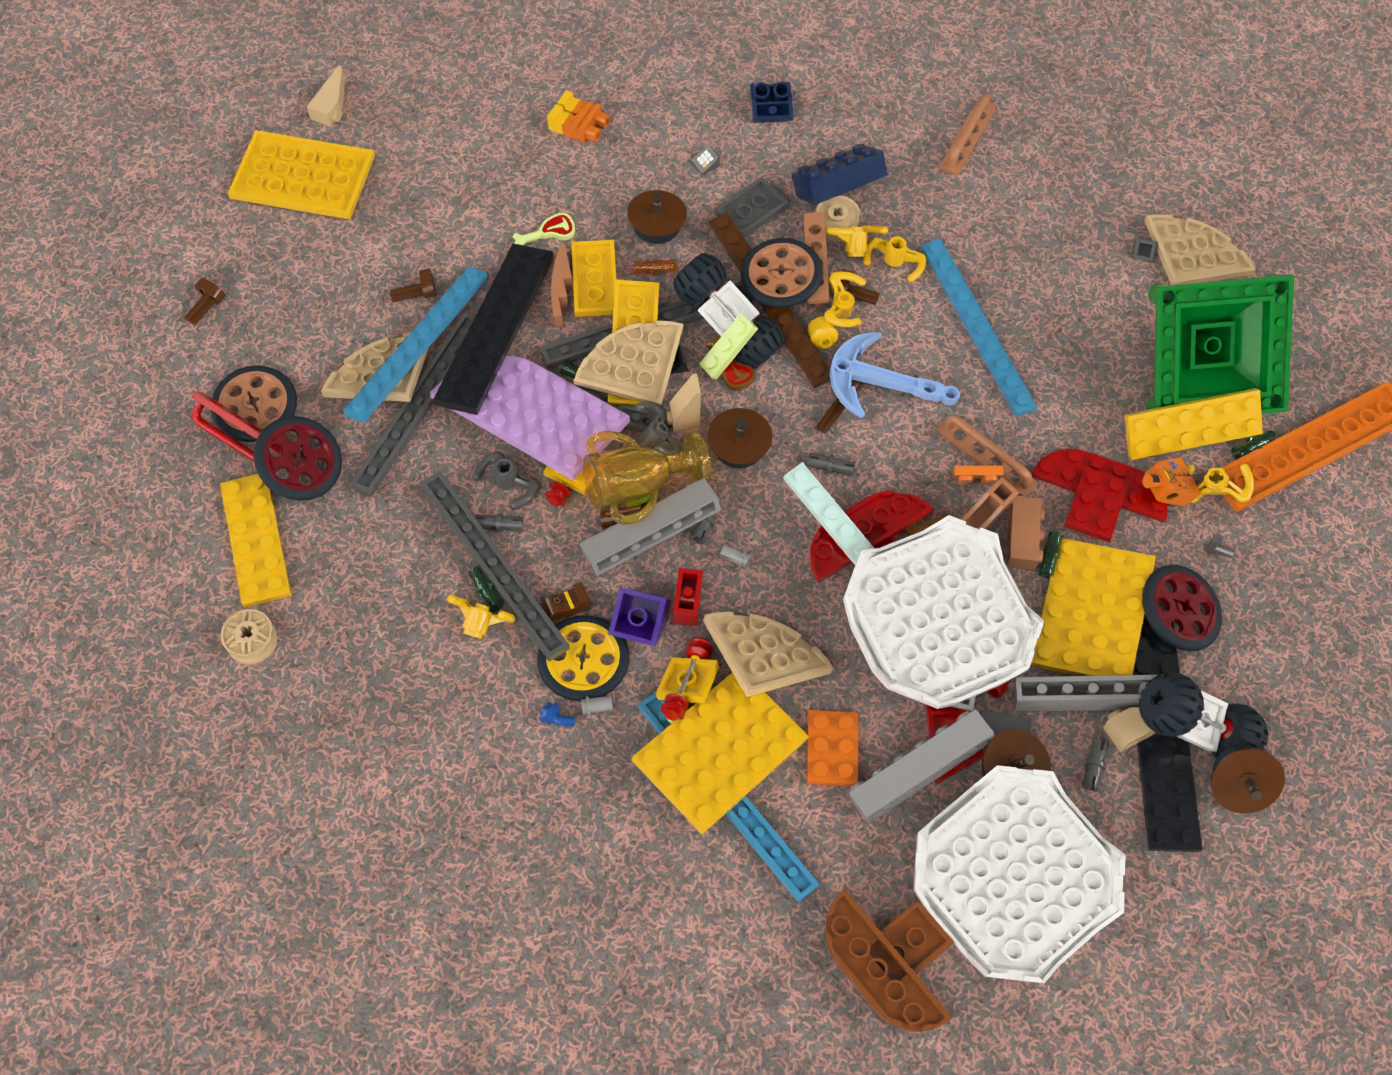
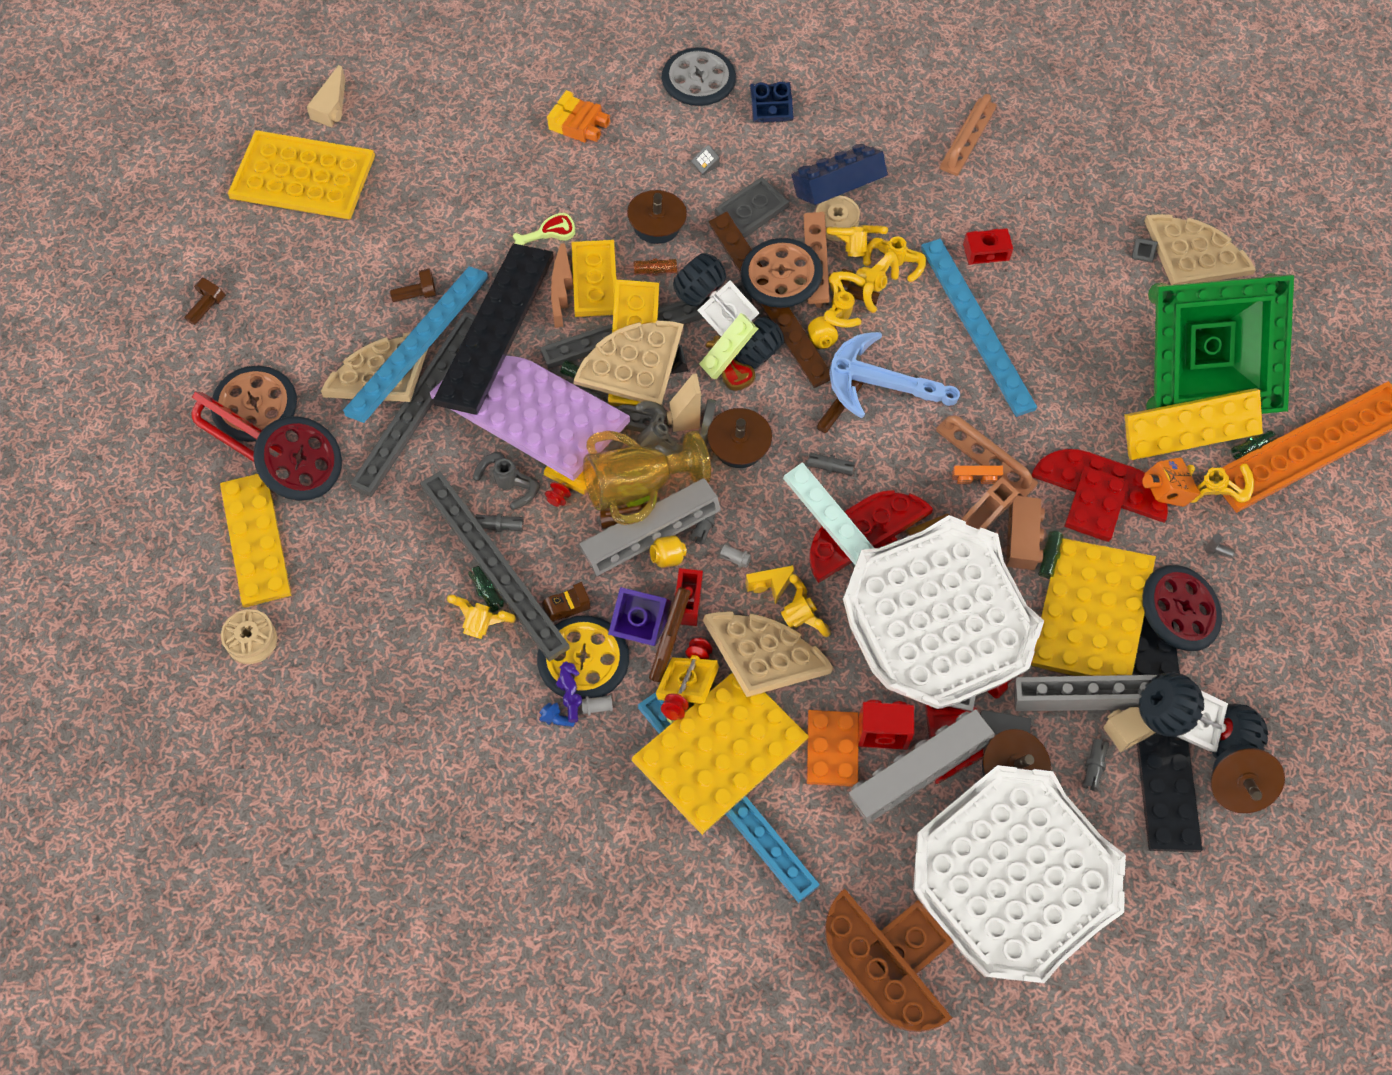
none -> dark purple animal [556,662,582,723]
none -> reddish brown axle [649,588,690,682]
none -> yellow head [650,536,687,568]
none -> wedge [661,47,736,106]
none -> dark grey piece [695,399,716,467]
none -> yellow slope [745,565,794,604]
none -> yellow piece [781,574,831,637]
none -> yellow piece [855,251,899,313]
none -> red brick [858,700,914,750]
none -> red brick [963,228,1014,265]

